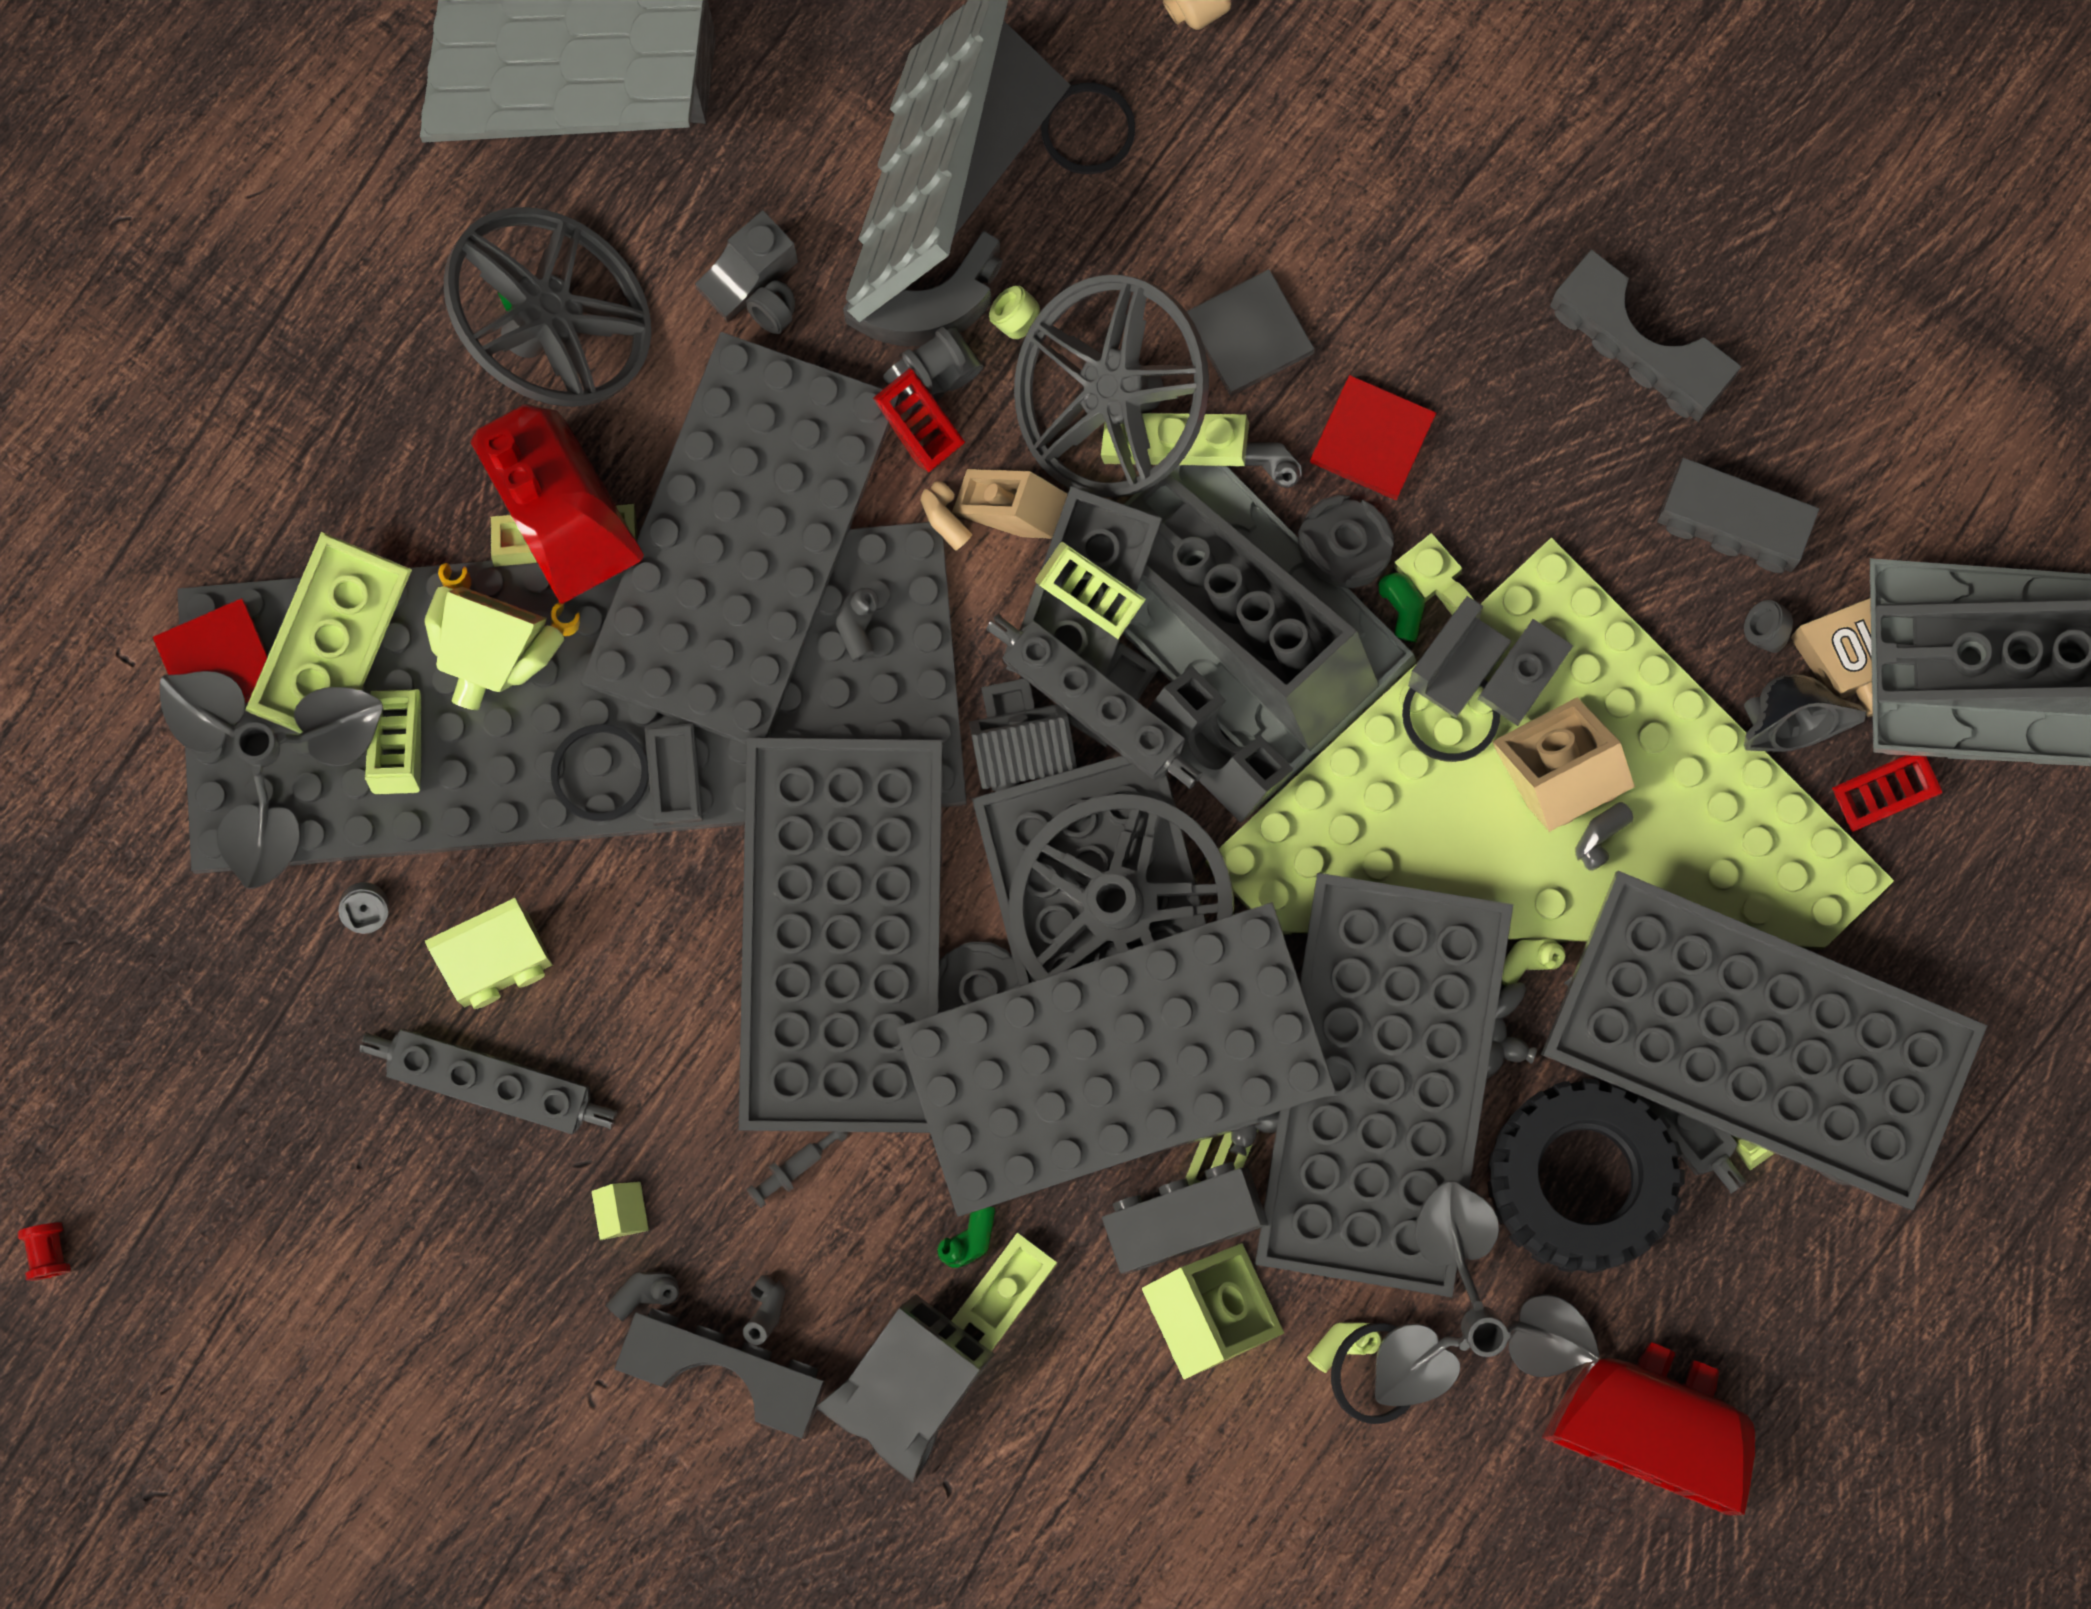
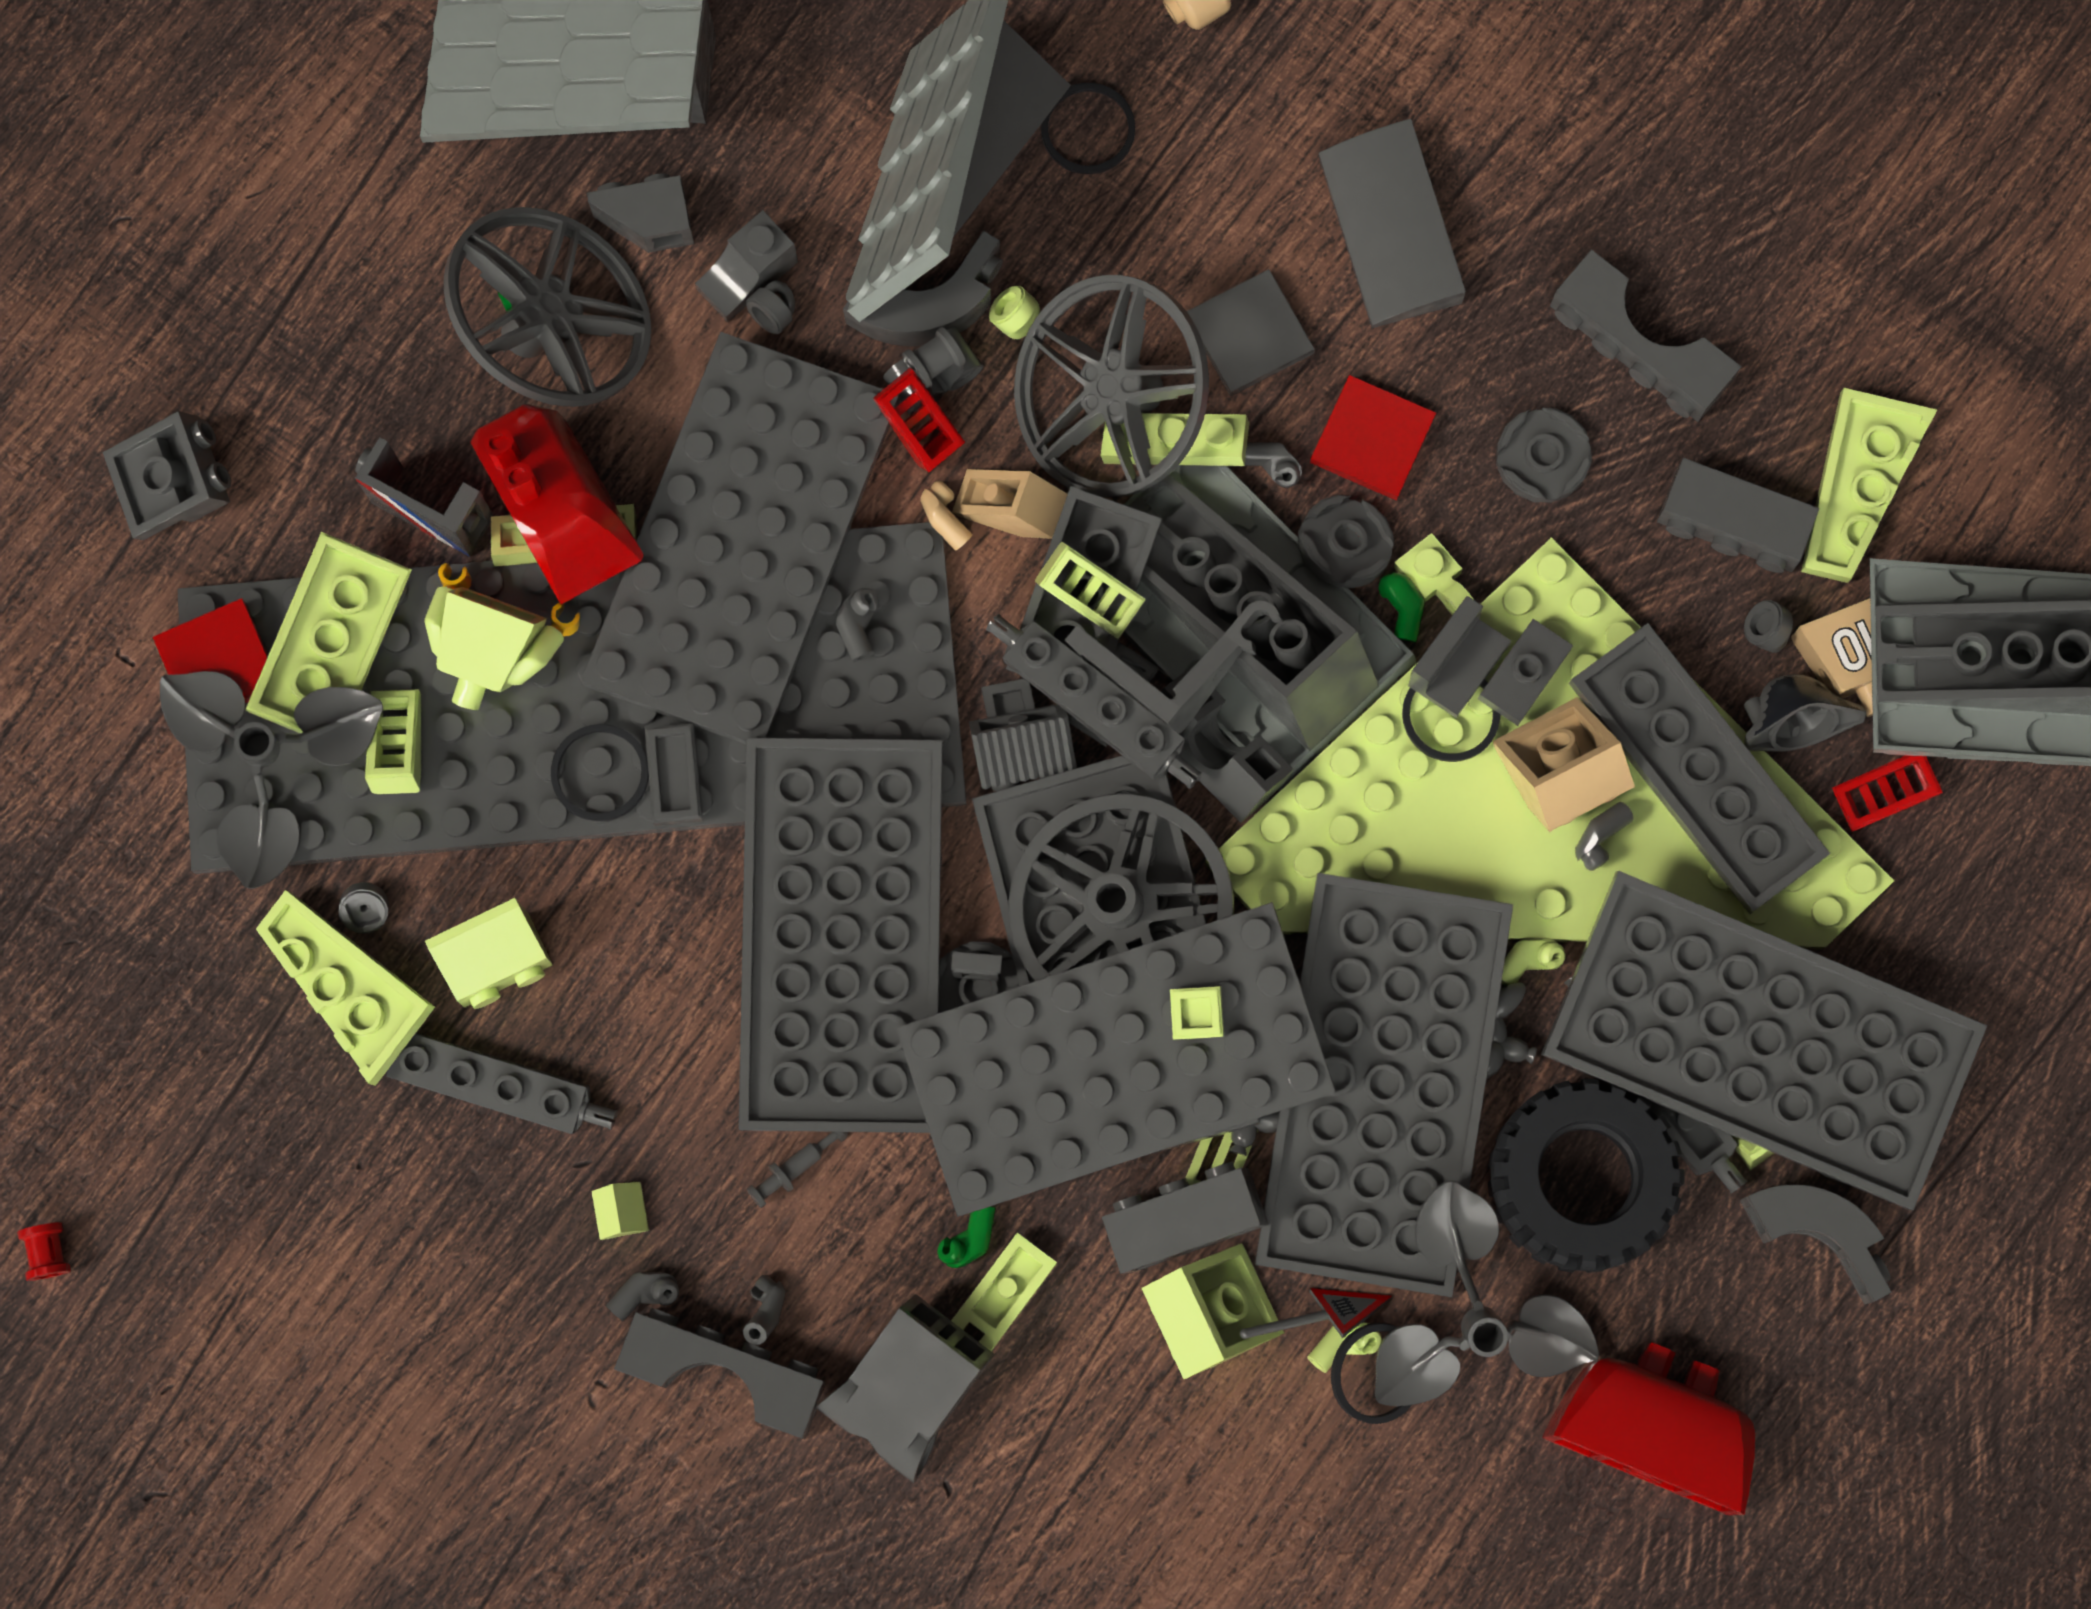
none -> dark grey plate [102,411,231,540]
none -> yellowish green wing [256,890,435,1086]
none -> dark grey panel [355,437,494,557]
none -> dark grey slope [587,173,694,253]
none -> dark grey tile [951,952,1003,982]
none -> dark grey hinge [1065,601,1284,735]
none -> yellowish green tile [1170,986,1224,1040]
none -> piece [1240,1288,1392,1339]
none -> dark grey slope [1318,118,1466,328]
none -> dark grey tile [1496,408,1592,503]
none -> dark grey plate [1569,623,1830,914]
none -> dark grey arch [1740,1185,1892,1305]
none -> yellowish green wing [1801,388,1937,583]

